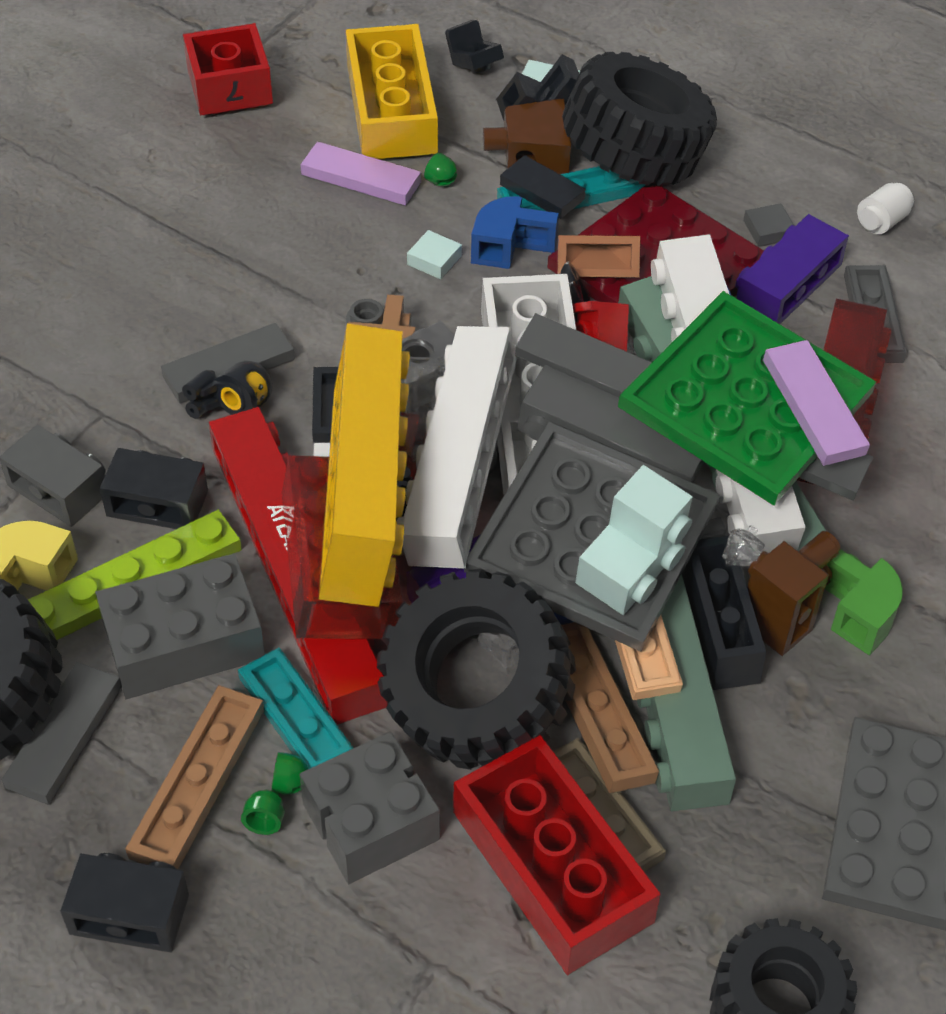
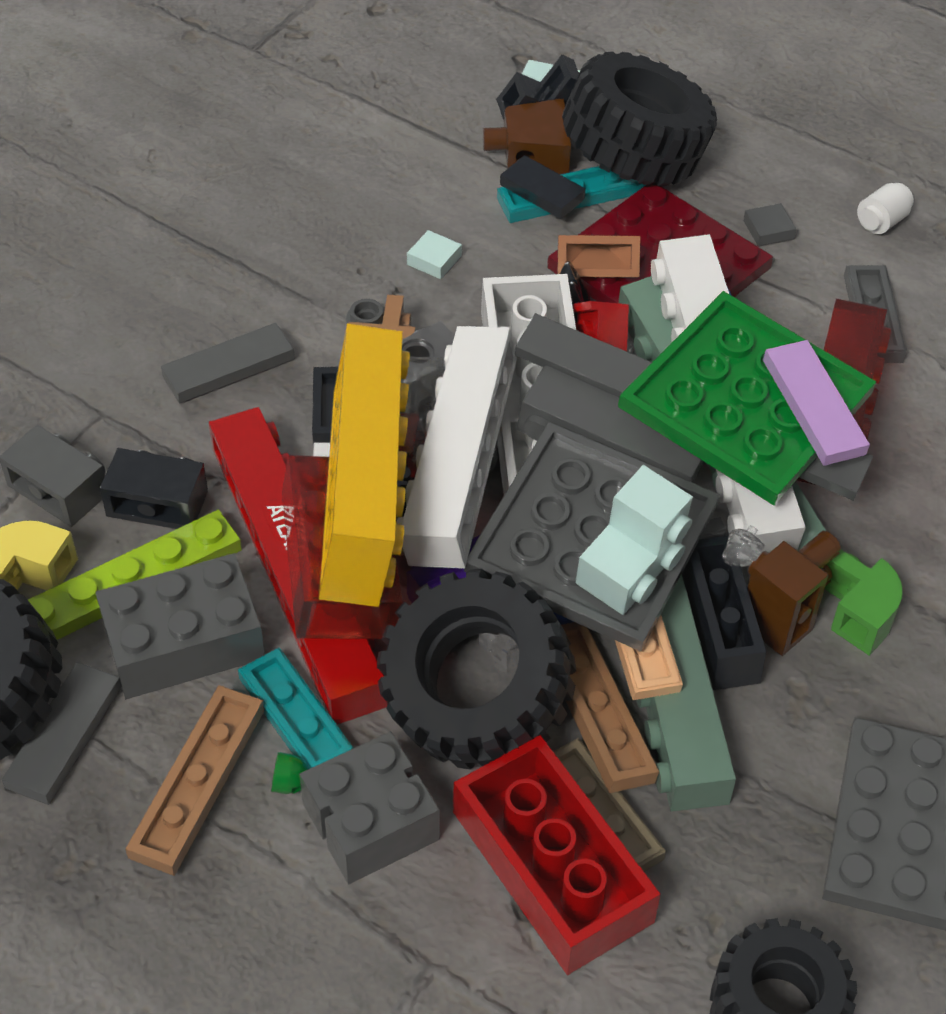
black brick [60,853,189,953] -> none
black piece [182,361,273,419] -> none
red brick [183,23,273,116] -> none
green hinge [241,789,285,835] -> none
lavender tile [301,141,421,206] -> none
yellow brick [345,24,438,160] -> none
green hinge [424,152,457,187] -> none
black bracket [445,20,504,73] -> none
blue brick [471,196,559,269] -> none
dark purple brick [735,214,849,324] -> none

